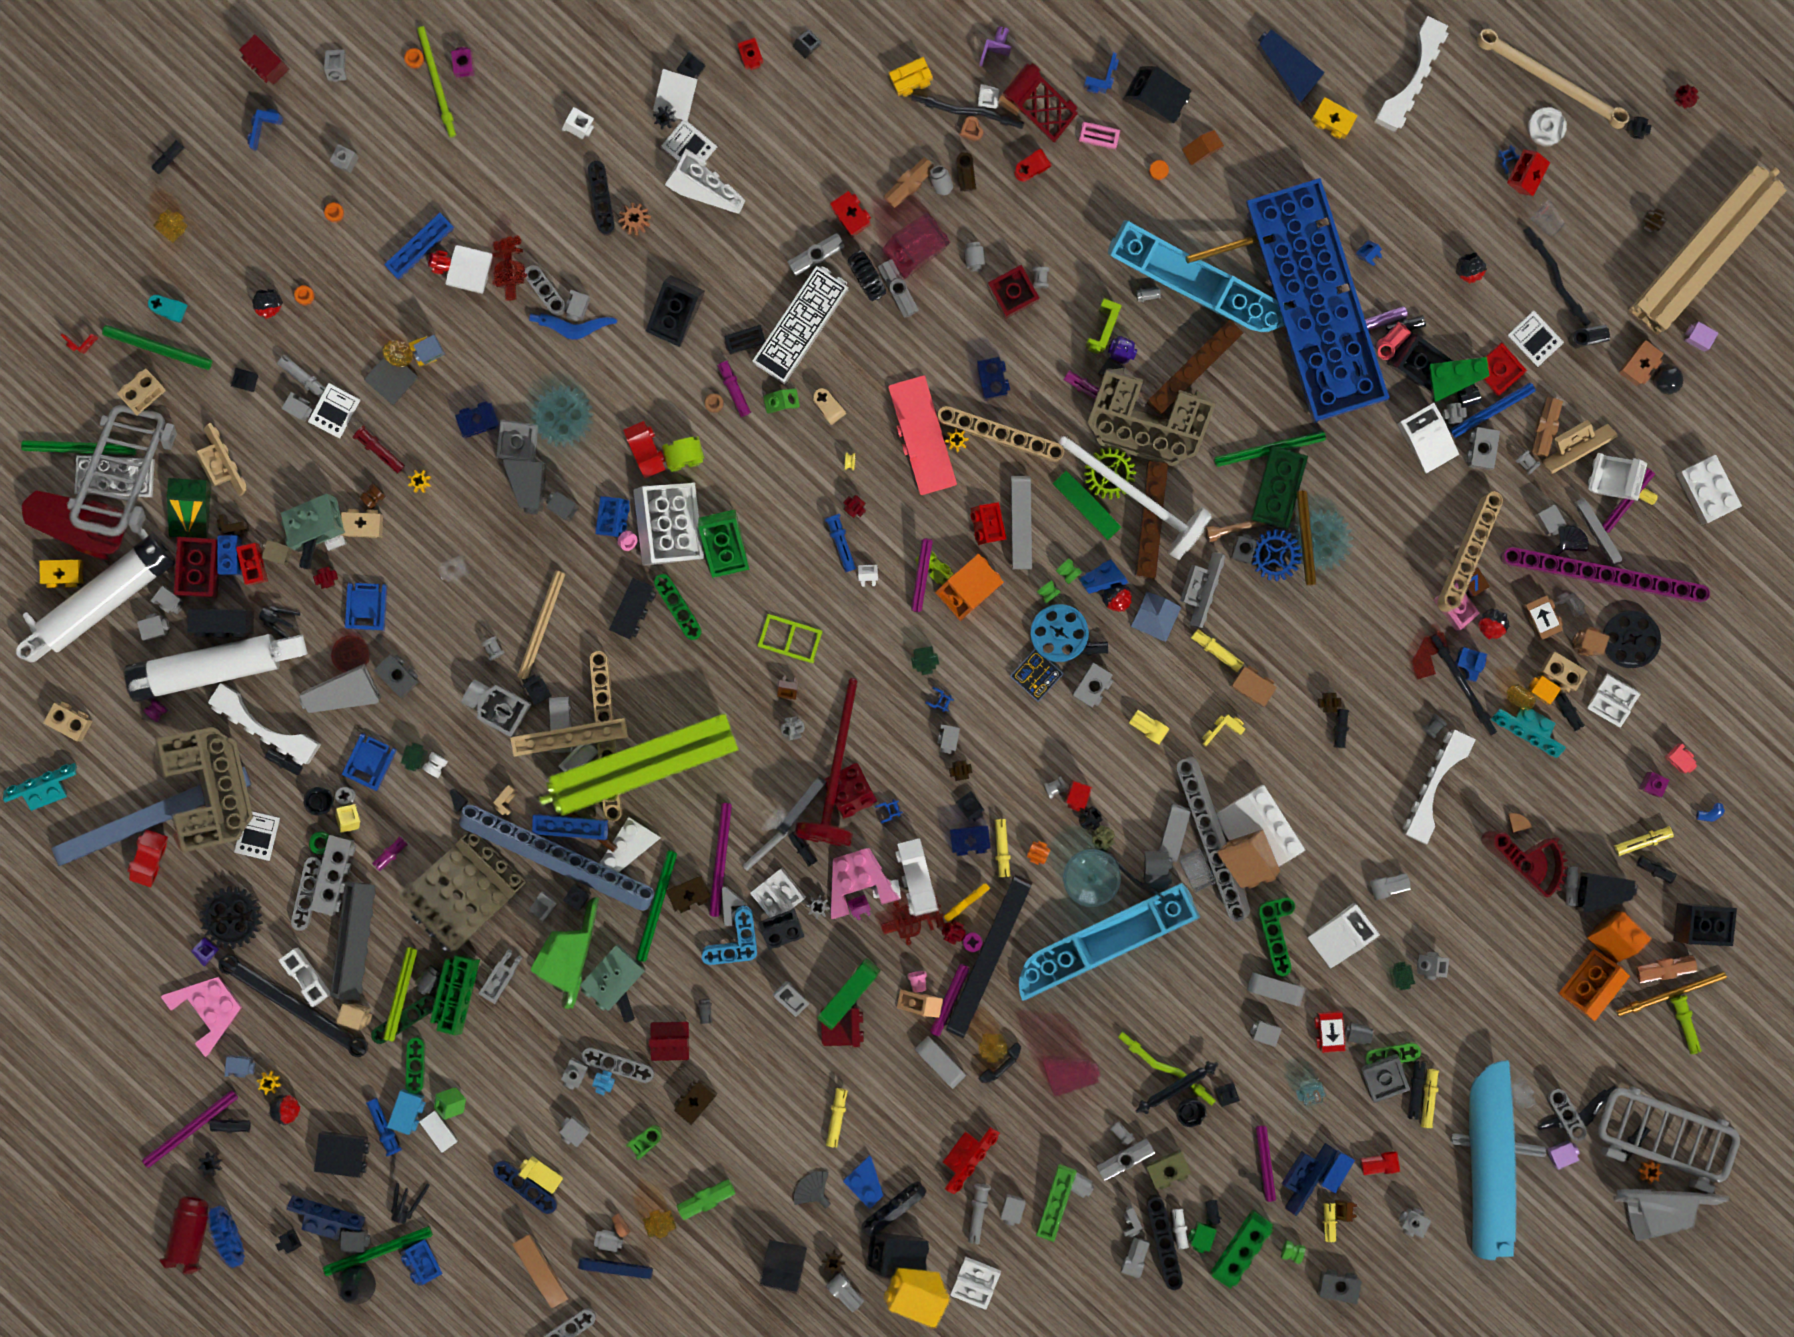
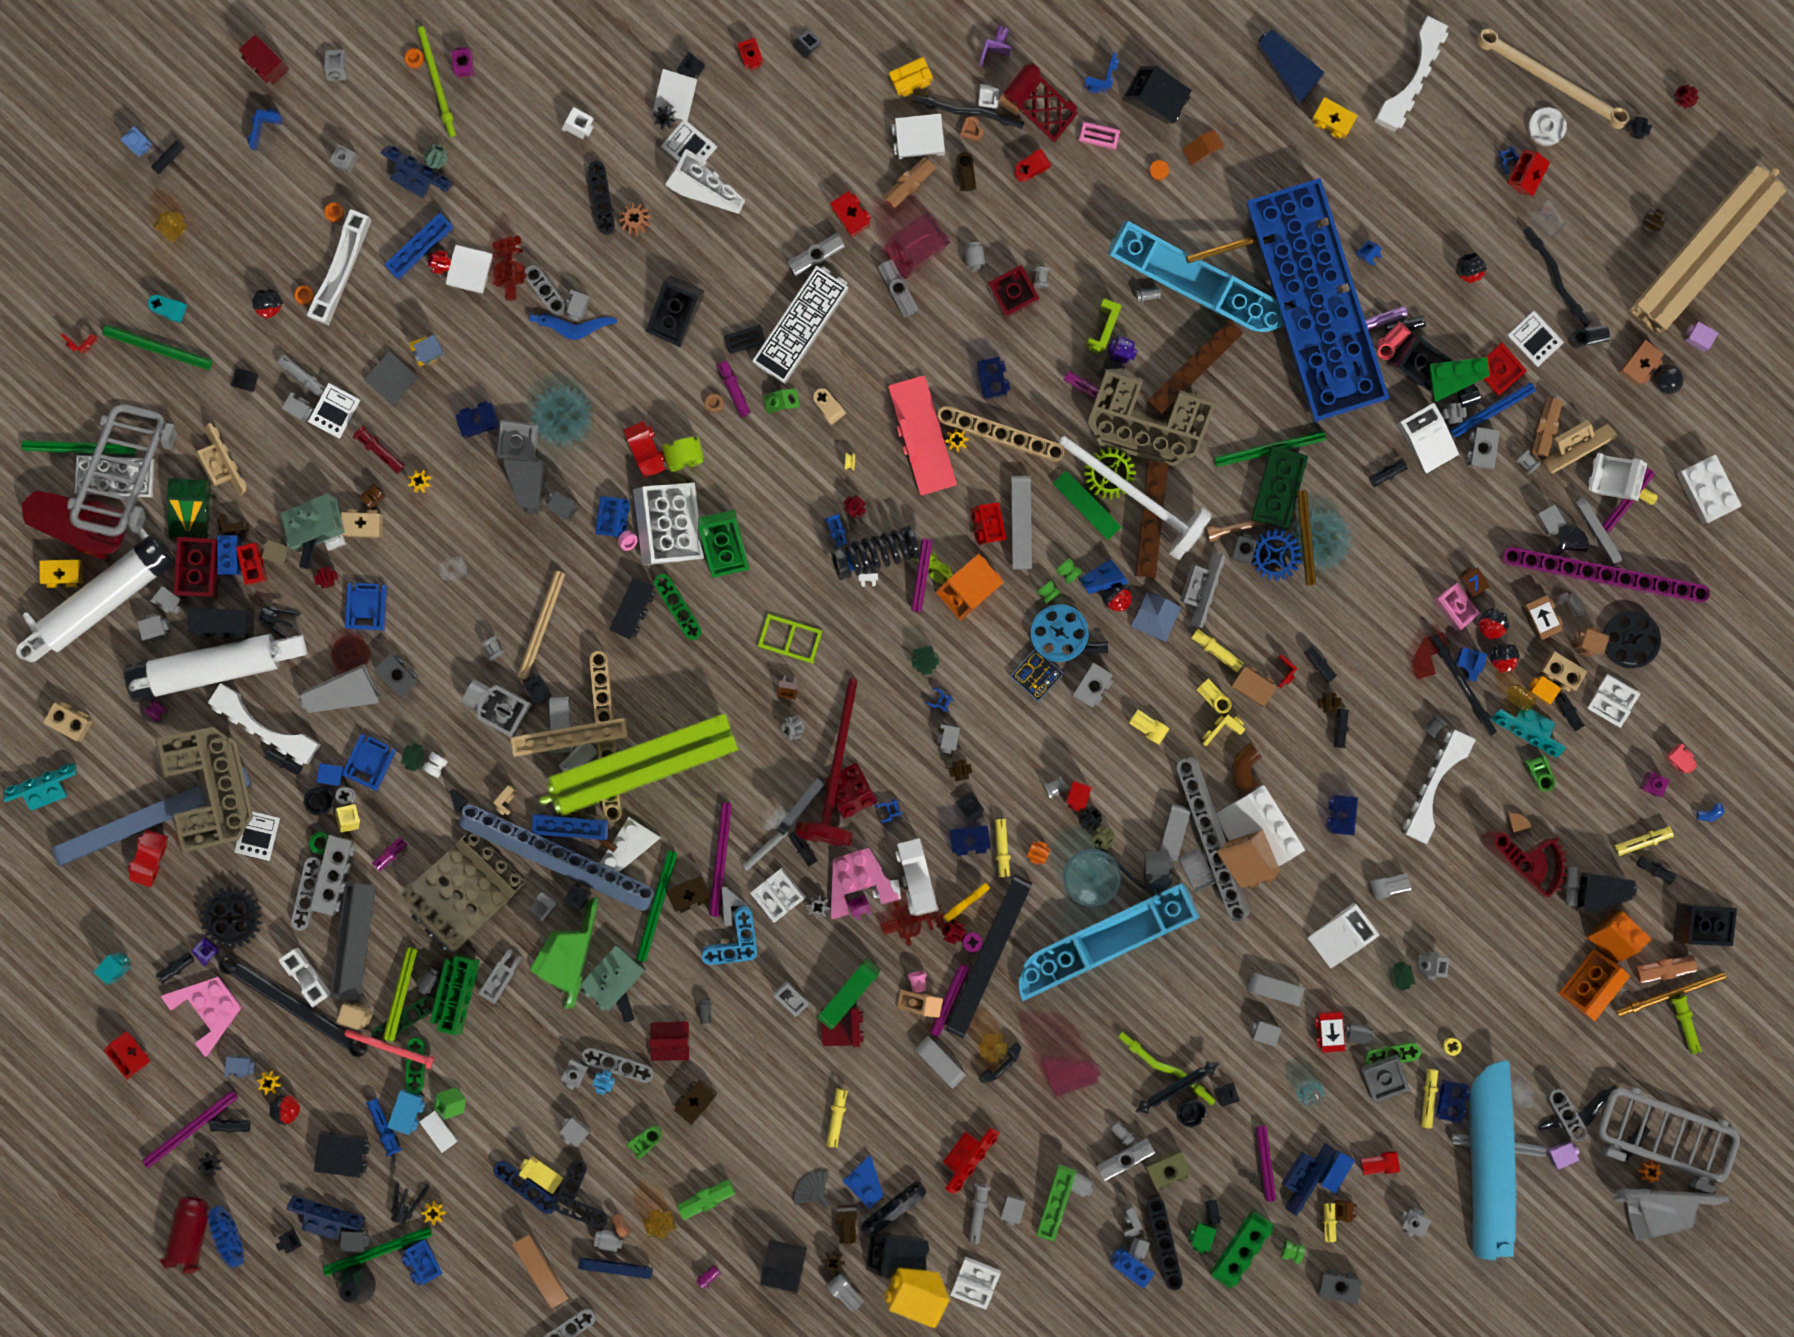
tan brick [117,369,166,415] -> none
clear yellow gear [383,339,413,367] -> none
black brick [759,909,805,950] -> none
black gear [848,250,886,302] -> none
light grey brick [930,166,954,195] -> none
white pin [1171,1209,1189,1249] -> none
green beam [1257,897,1295,976] -> none
black pin [1407,1060,1427,1120] -> none
tan beam [1437,491,1503,612] -> none
none -> teal brick [93,952,132,985]
none -> red brick [103,1031,151,1080]
none -> medium blue brick [120,126,152,157]
none -> black pin [156,952,195,984]
none -> white arch [307,209,372,326]
none -> blue panel [316,763,345,786]
none -> coral bar [344,1029,435,1069]
none -> dark blue bracket [381,145,454,198]
none -> yellow gear [421,1200,447,1225]
none -> sand green gear [423,144,448,169]
none -> black beam [553,1159,607,1228]
none -> magenta pin [696,1265,721,1289]
none -> black piece [830,526,919,581]
none -> dark brown piece [837,1205,857,1244]
none -> white panel [892,114,945,159]
none -> blue bracket [1110,1246,1154,1288]
none -> light yellow piece [1196,678,1231,714]
none -> reddish brown cylinder [1232,742,1262,796]
none -> red bracket [1277,654,1298,689]
none -> black pin [1304,646,1337,683]
none -> clear blue brick [1326,795,1358,836]
none -> black pin [1368,459,1408,488]
none -> clear blue brick [1435,1079,1470,1123]
none -> light yellow bush [1443,1037,1462,1056]
none -> piece [1489,644,1520,673]
none -> bright green piece [1525,754,1555,792]

